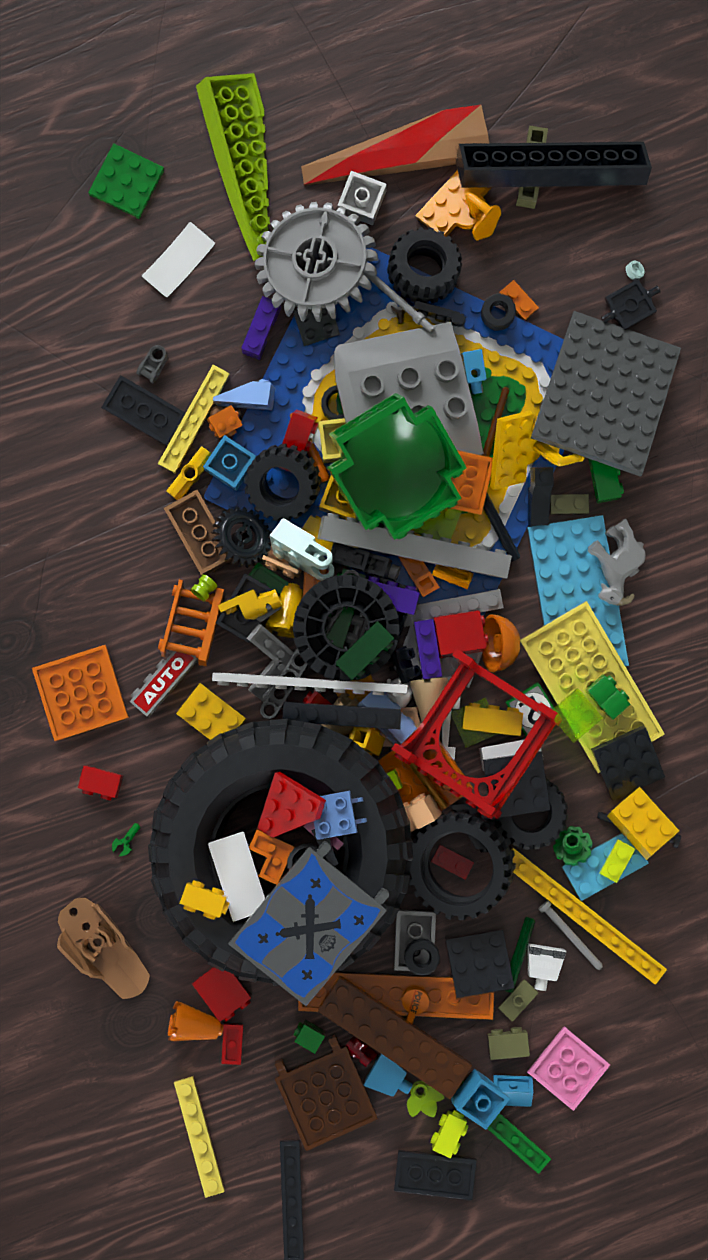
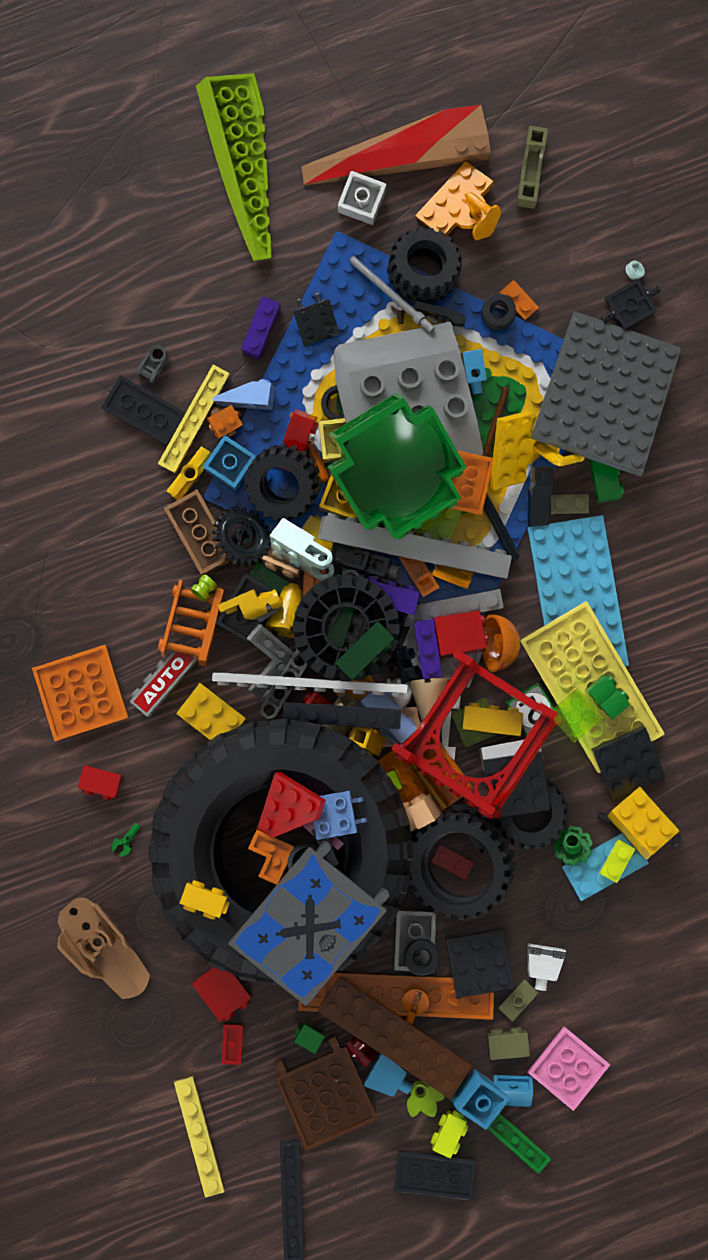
green plate [88,143,165,219] -> none
white sticker [142,222,215,297] -> none
orange cone [168,1001,223,1041] -> none
white sticker [208,832,265,922] -> none
light grey gear [255,202,378,322] -> none
black brick [456,142,652,188] -> none
dark green axle [504,917,535,993] -> none
yellow plate [511,848,667,985] -> none
light grey bar [538,900,603,970] -> none
light grey animal [587,518,646,606] -> none

